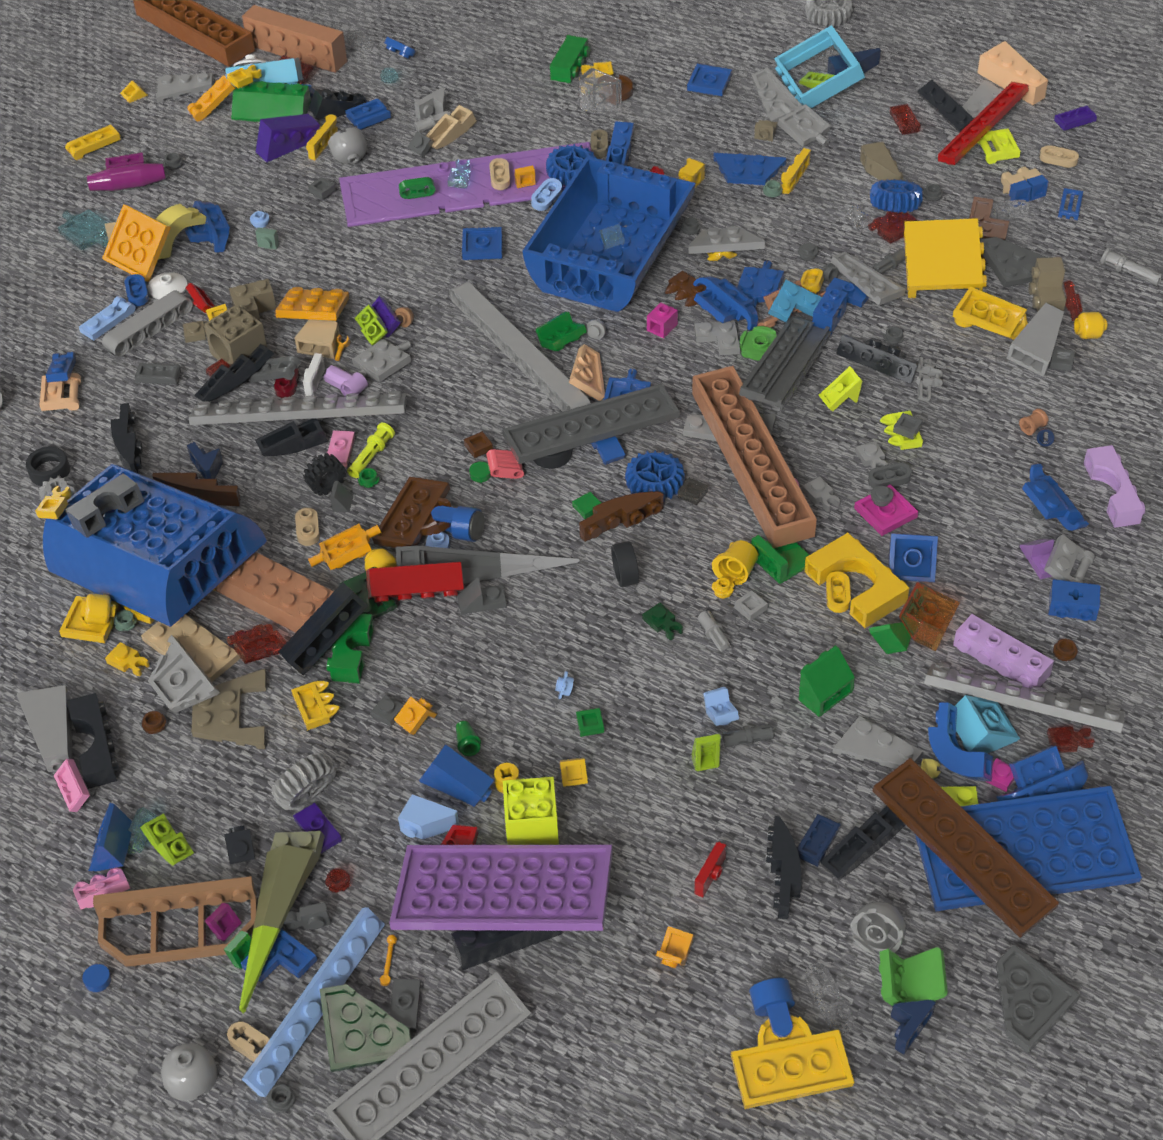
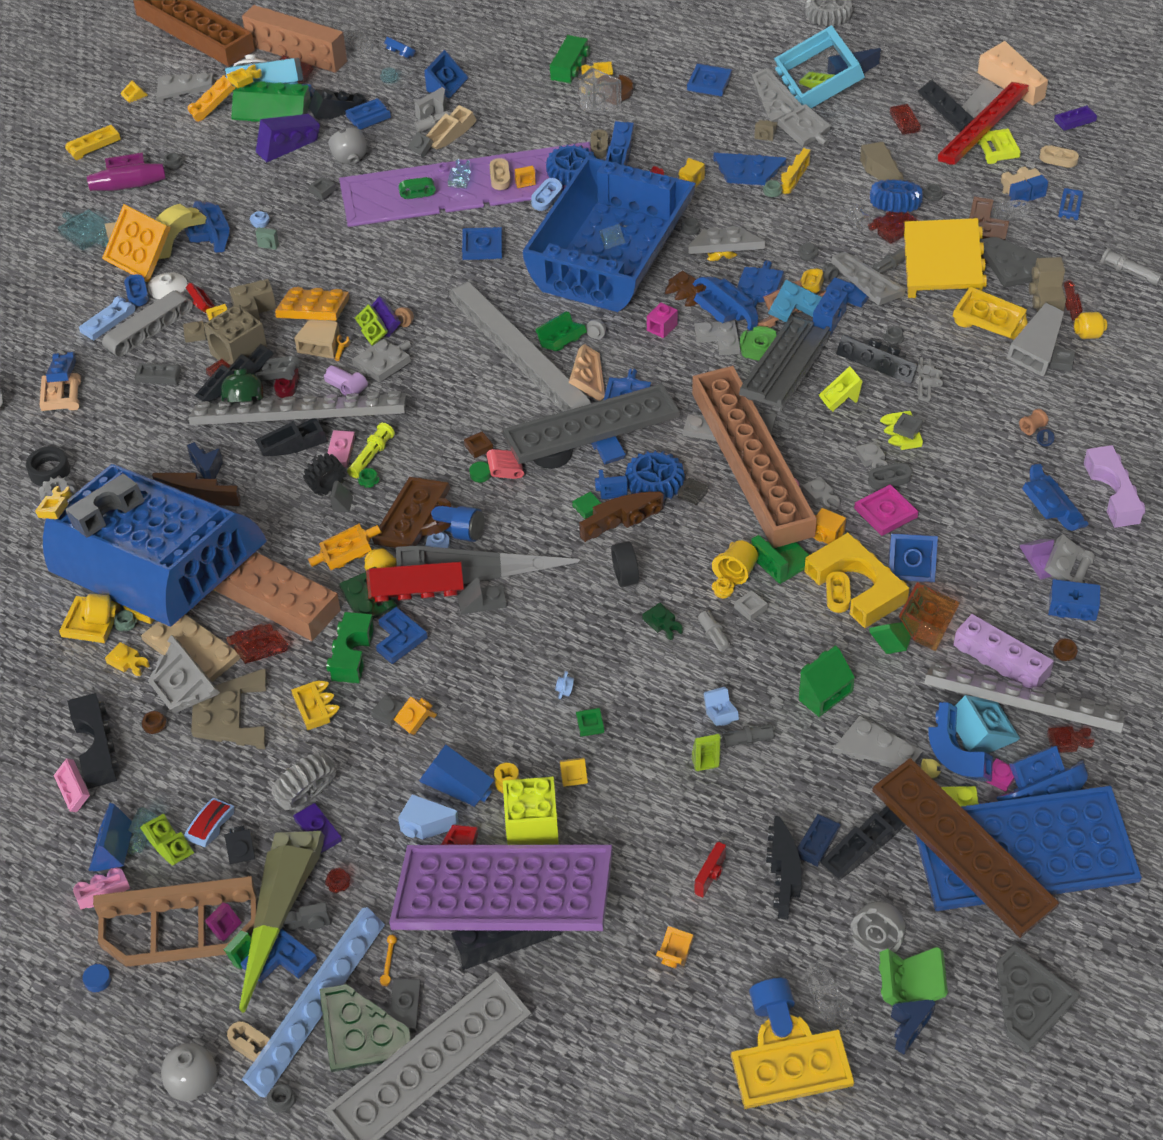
light grey slope [17,685,72,772] -> none
black slope [111,403,143,473] -> none
black brick [278,582,368,676] -> none
tan plate [295,508,320,546] -> none
white plate [303,353,325,396] -> none
yellow plate [306,115,338,160] -> none
green cone [456,721,481,756] -> none
dark grey plate [871,486,894,507] -> none
none -> slope [184,798,234,848]
none -> dark green cylinder [221,369,264,402]
none -> blue plate [376,607,428,664]
none -> blue slope [424,50,469,98]
none -> blue bracket [595,469,627,499]
none -> light orange brick [812,508,846,544]

